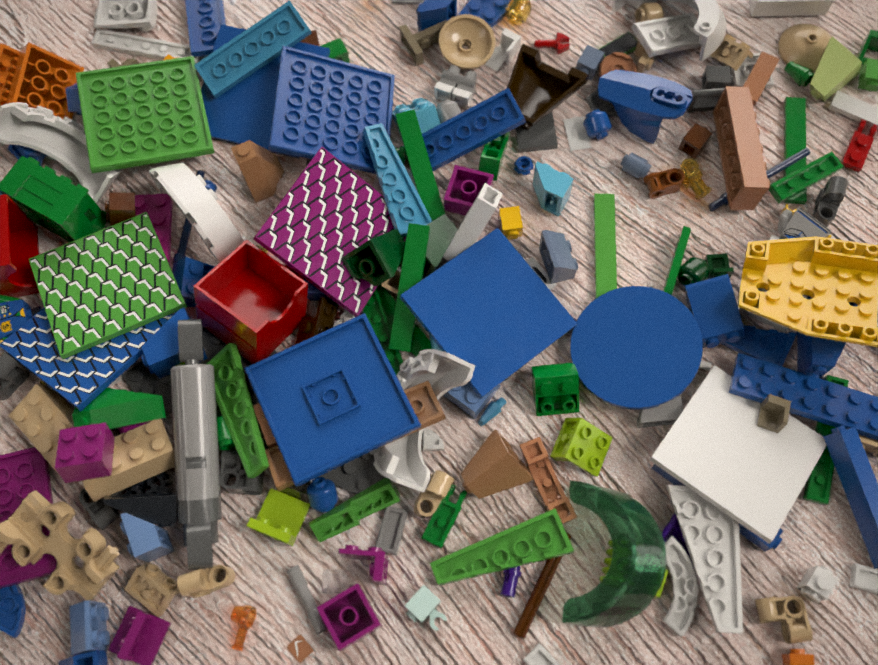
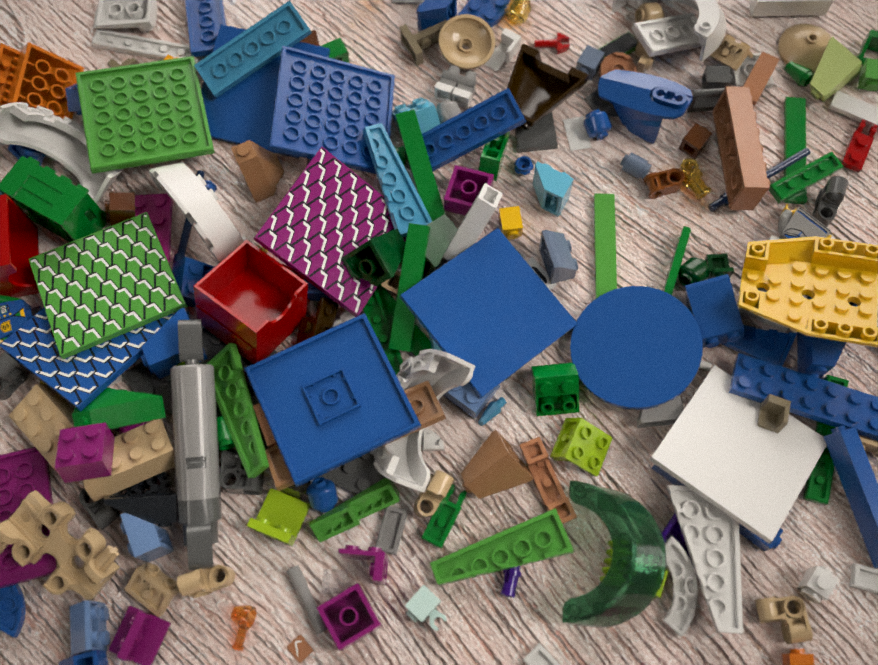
reddish brown axle [513,532,571,639] -> none

